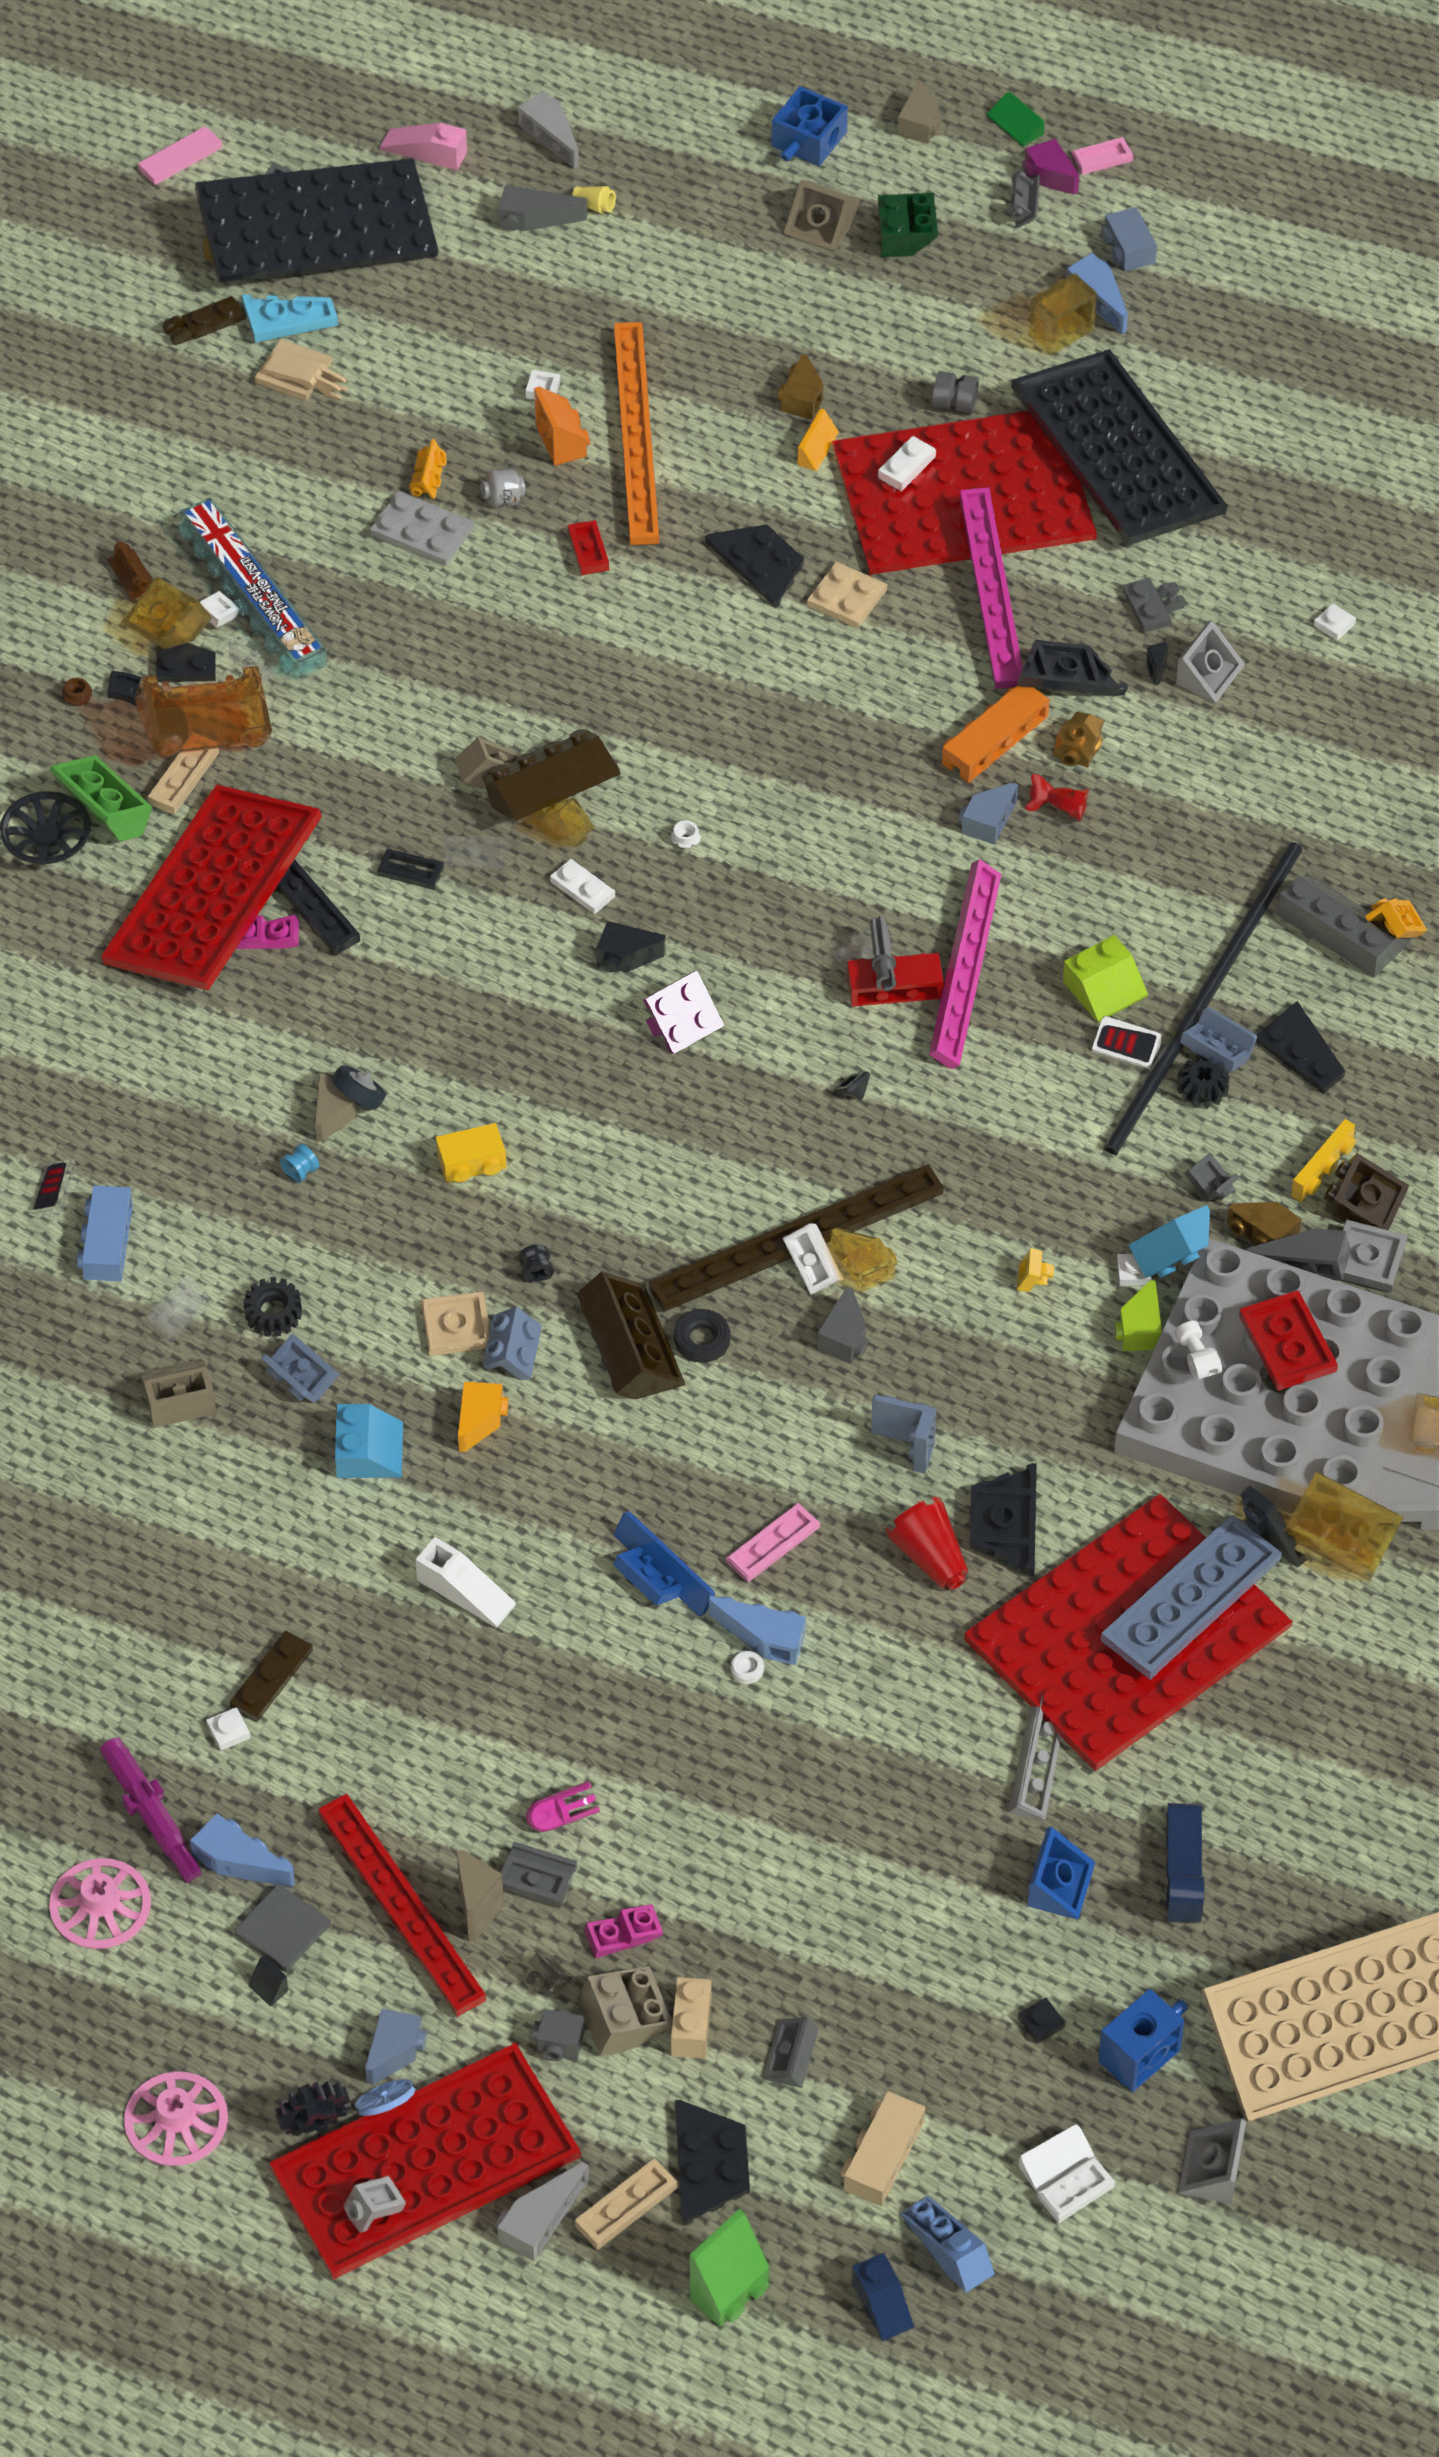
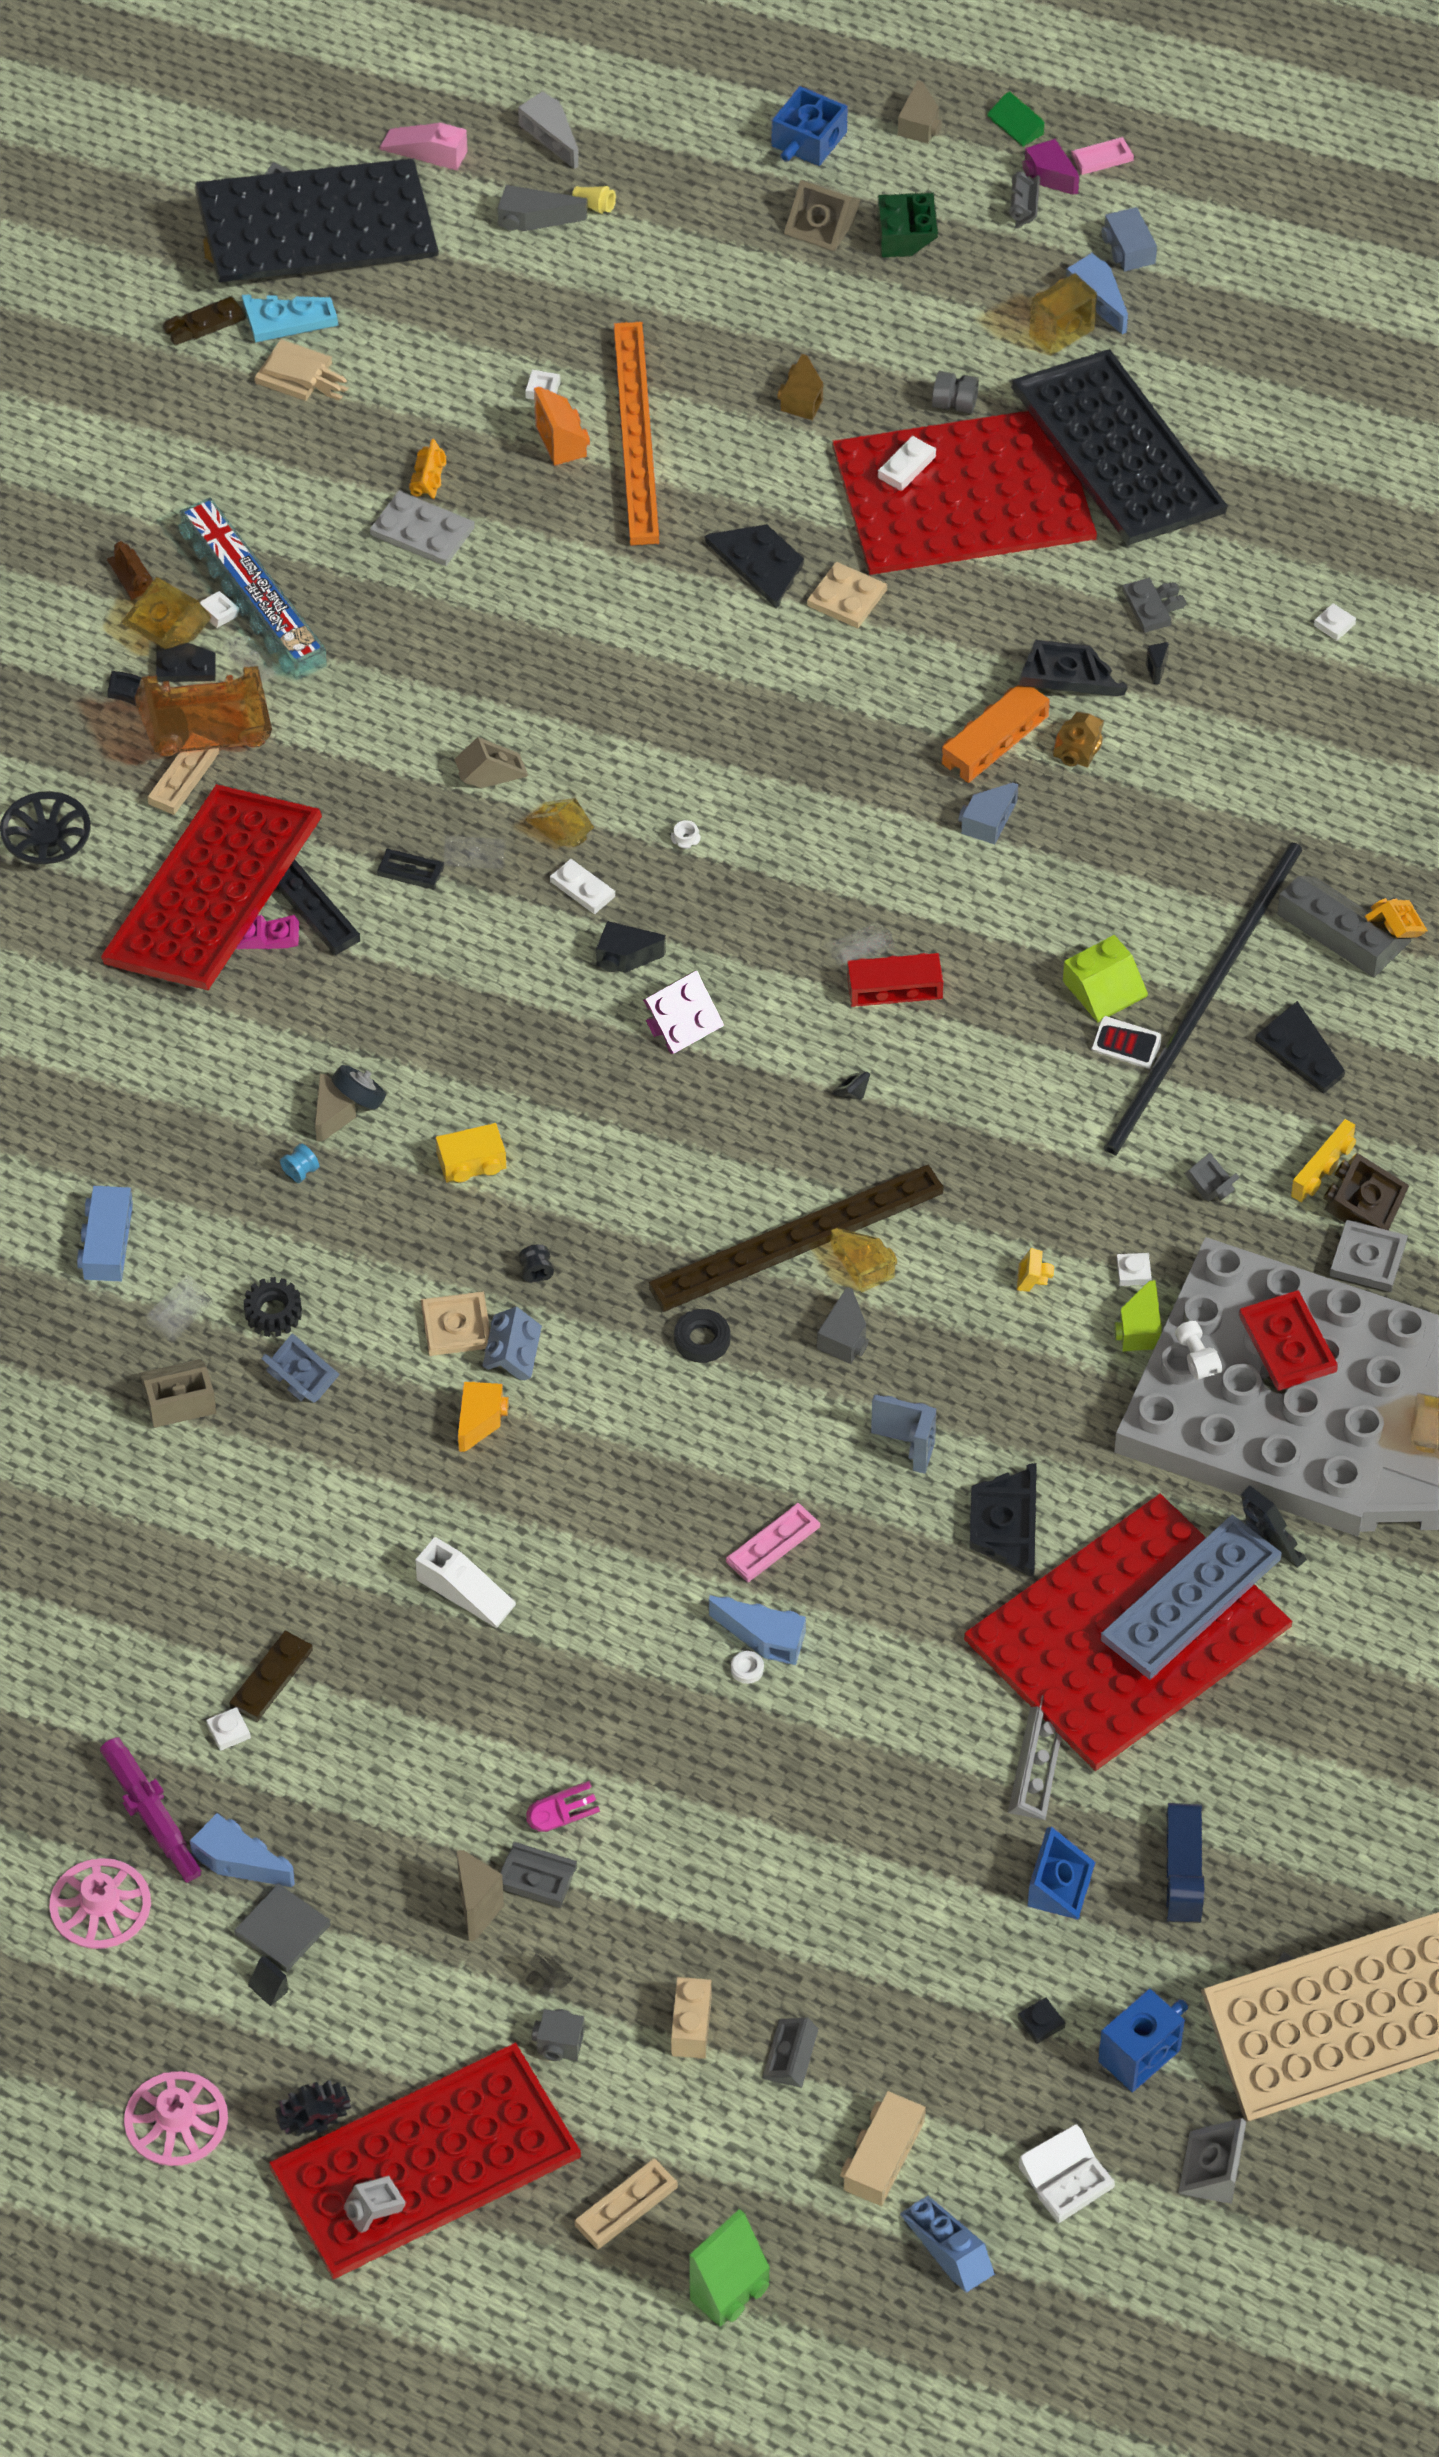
slope [29,1159,77,1221] -> none
bright green slope [50,755,152,841] -> none
reddish brown plate [62,677,92,706] -> none
bright pink tile [138,126,222,185] -> none
red plate [318,1793,487,2017] -> none
dark azure slope [335,1404,403,1478] -> none
light blue wheel [355,2079,415,2116] -> none
sand blue slope [365,2009,427,2085] -> none
light grey head [480,469,525,508] -> none
dark brown slope [482,729,621,821] -> none
light grey slope [496,2162,589,2261] -> none
red plate [568,520,609,575] -> none
dark brown slope [576,1271,686,1399] -> none
dark tan slope [577,1966,673,2056] -> none
dark pink slope [584,1904,663,1958] -> none
blue bracket [613,1511,715,1617] -> none
black wing [675,2100,750,2225] -> none
white slope [783,1224,843,1295] -> none
light orange slope [797,408,839,471] -> none
dark blue slope [852,2253,914,2342] -> none
dark grey axle [870,916,896,991] -> none
red cone [886,1496,968,1590] -> none
dark pink plate [929,859,1002,1069] -> none
dark pink plate [960,488,1023,689] -> none
red animal [1025,773,1089,822] -> none
dark azure slope [1129,1205,1210,1279] -> none
light grey slope [1176,620,1246,703] -> none
black gear [1177,1056,1230,1110] -> none
sand blue bracket [1180,1007,1257,1073] -> none
pearl gold slope [1227,1202,1302,1246] -> none
dark grey slope [1246,1229,1351,1281] -> none
clear yellow slope [1285,1471,1404,1581] -> none

